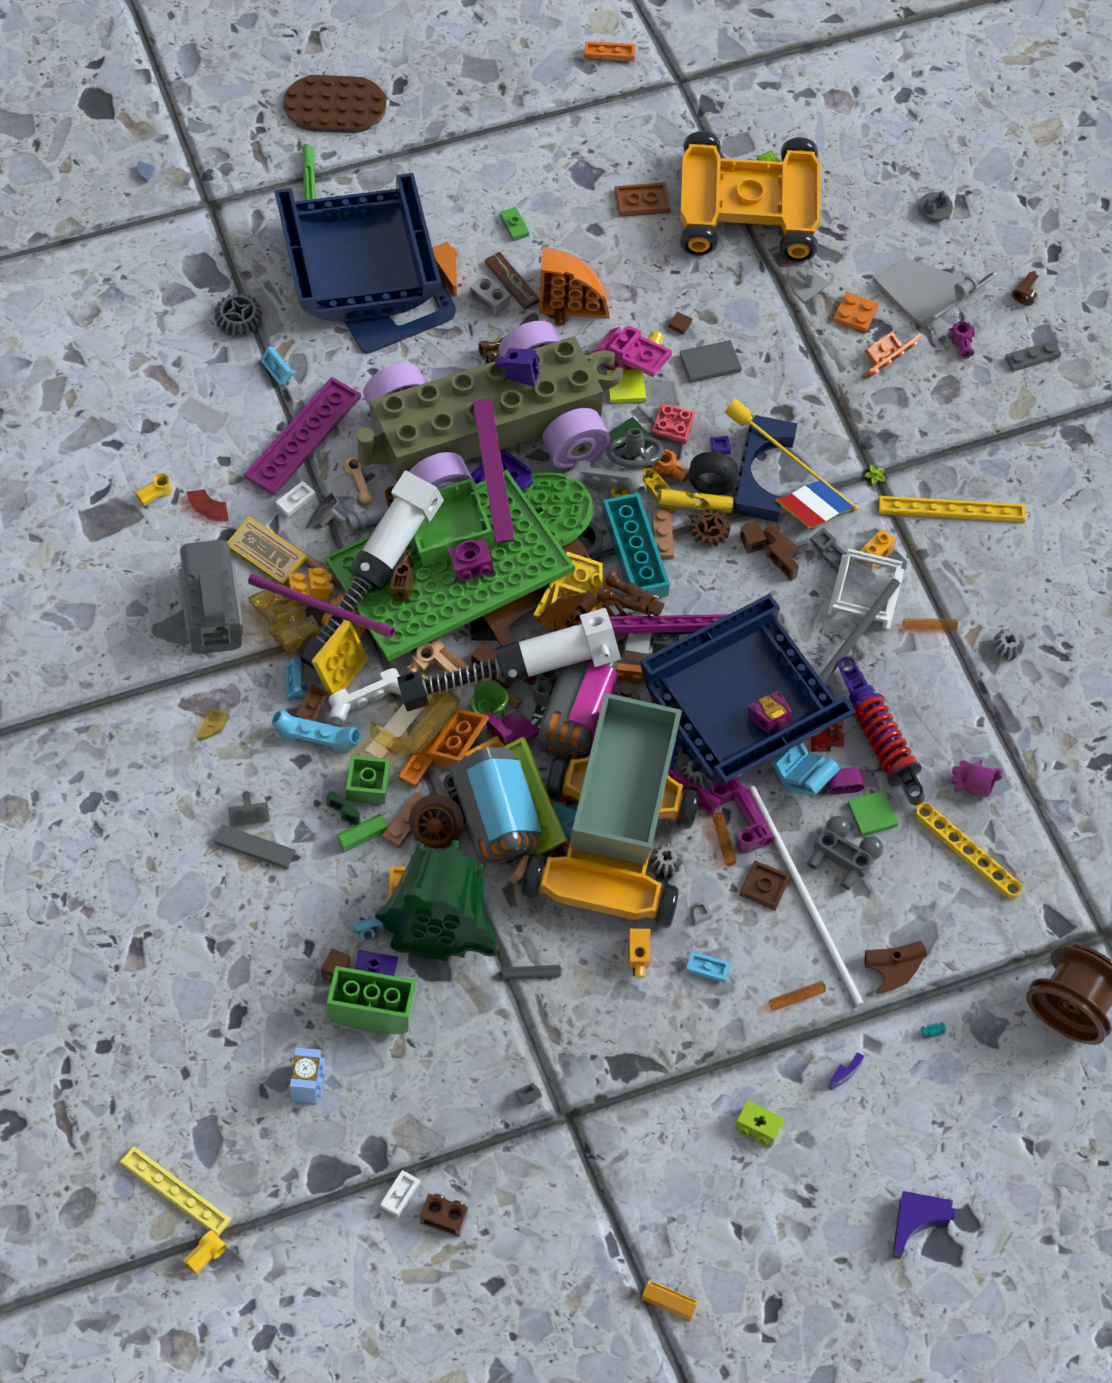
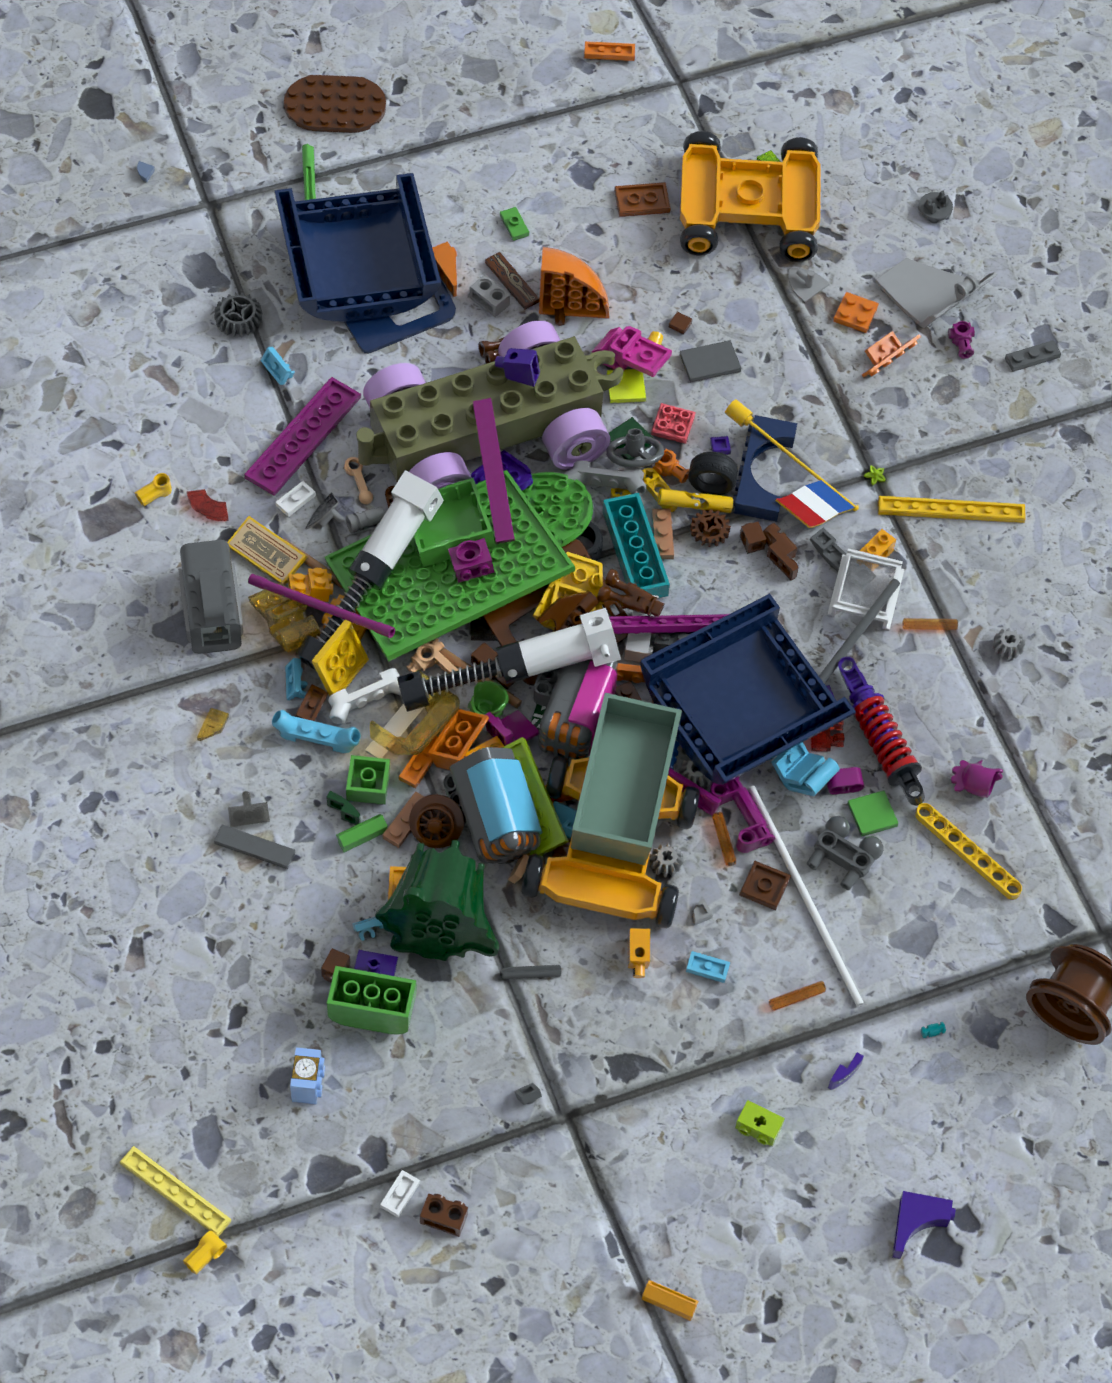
reddish brown piece [390,550,414,601] -> none
torso [748,690,792,734] -> none
reddish brown pin [864,941,927,994] -> none
reddish brown piece [1012,271,1039,306] -> none

